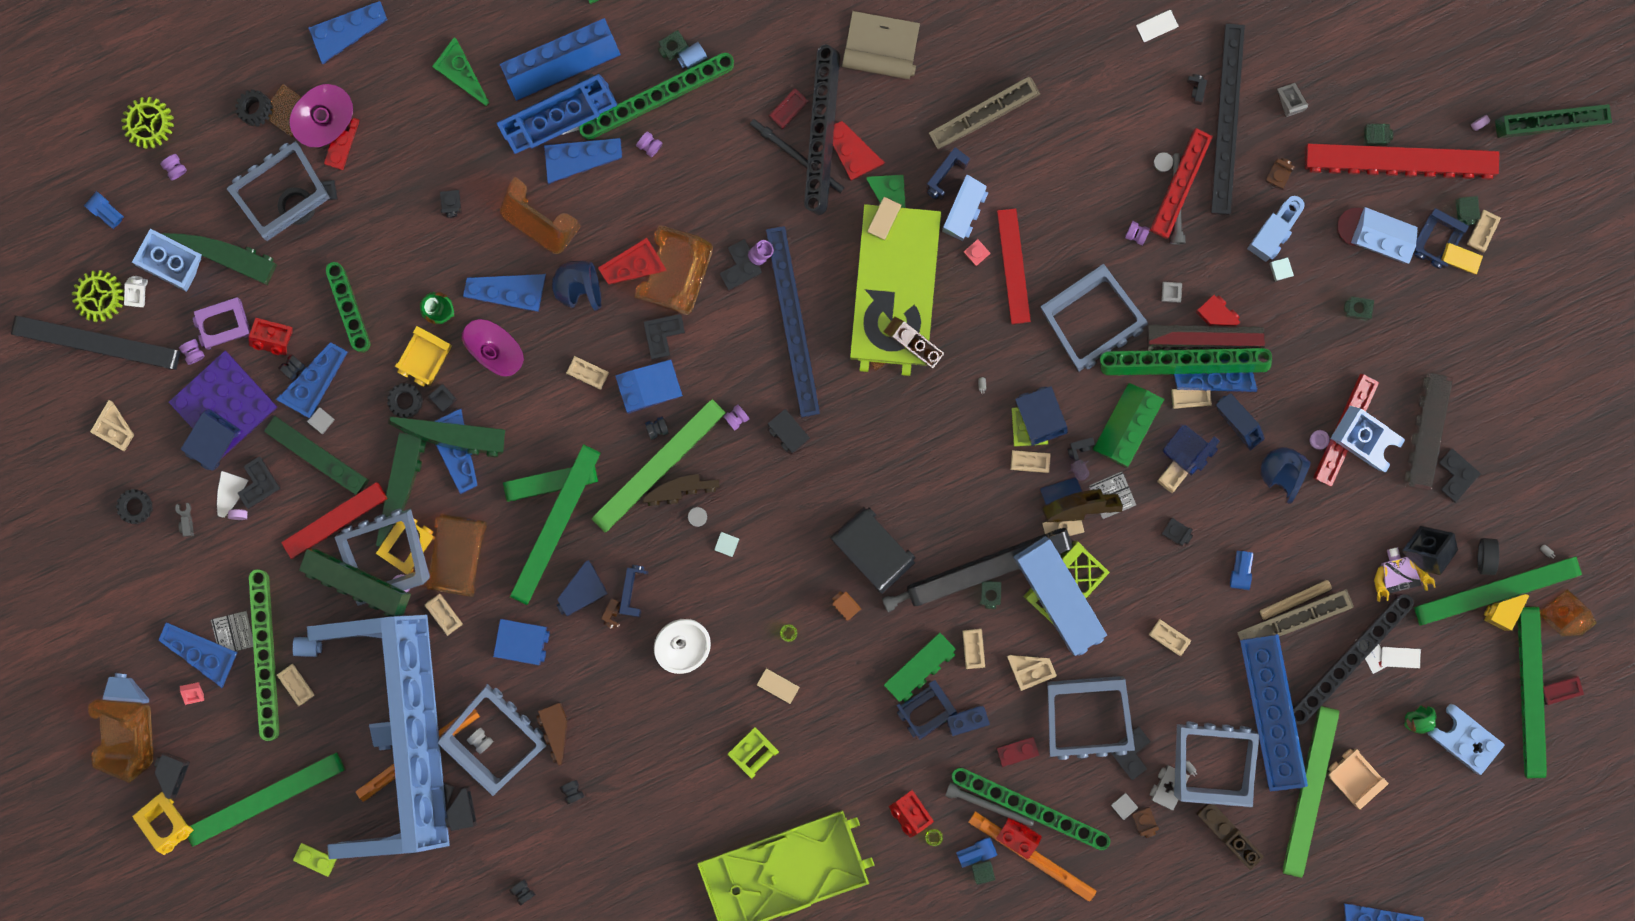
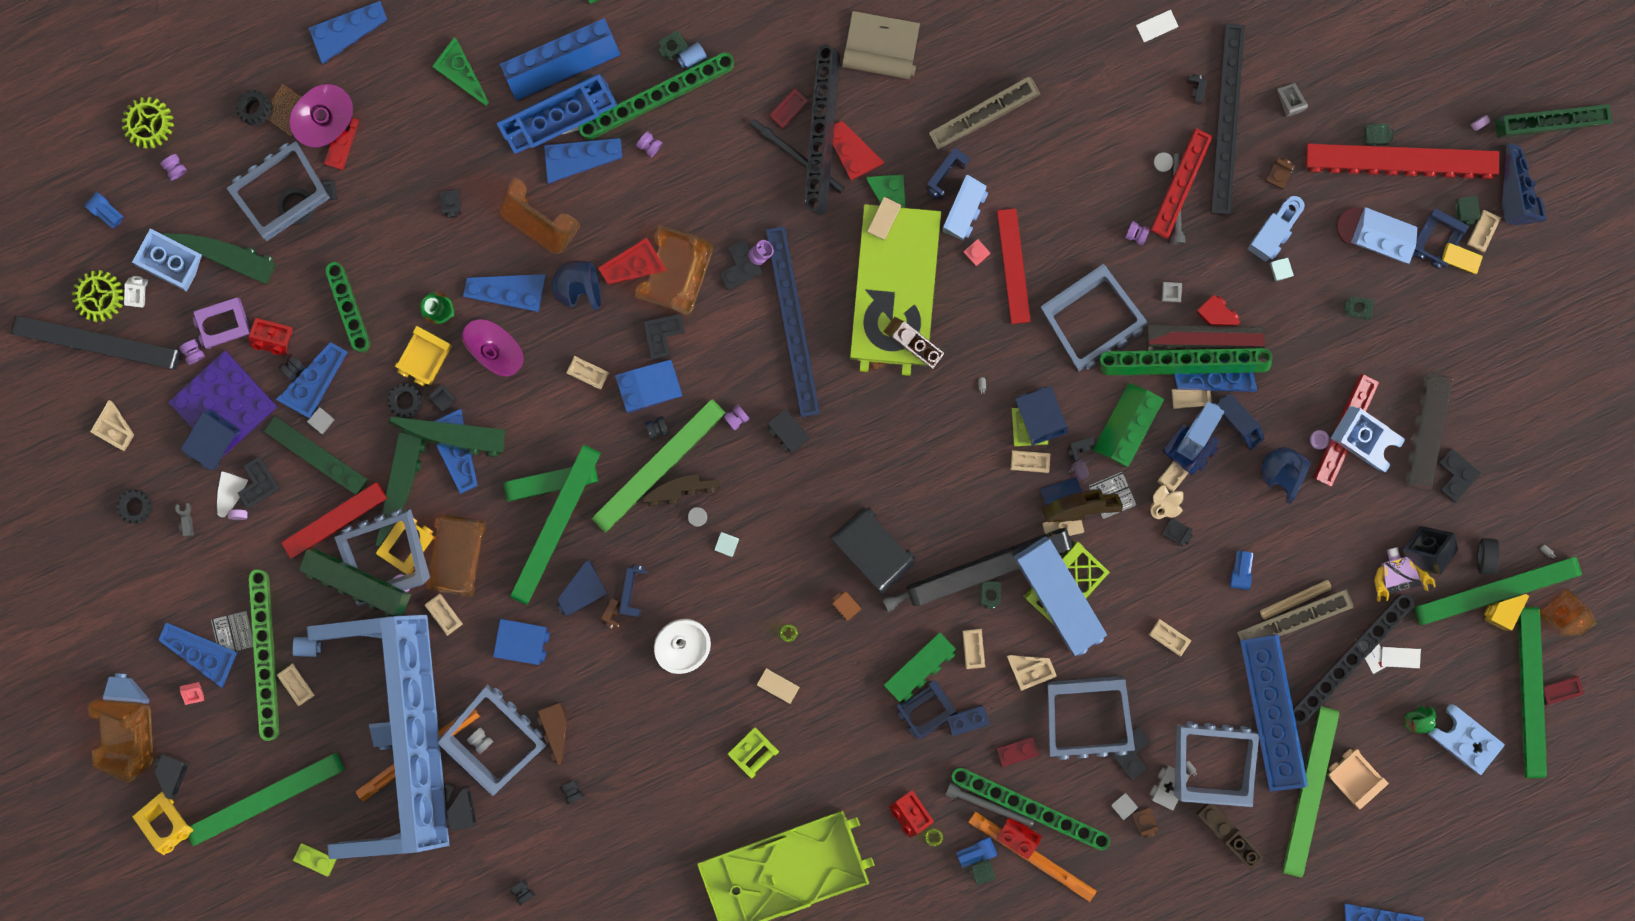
none -> tan plate [1150,485,1183,519]
none -> medium blue window [1177,402,1225,461]
none -> dark blue wedge [1502,144,1547,225]

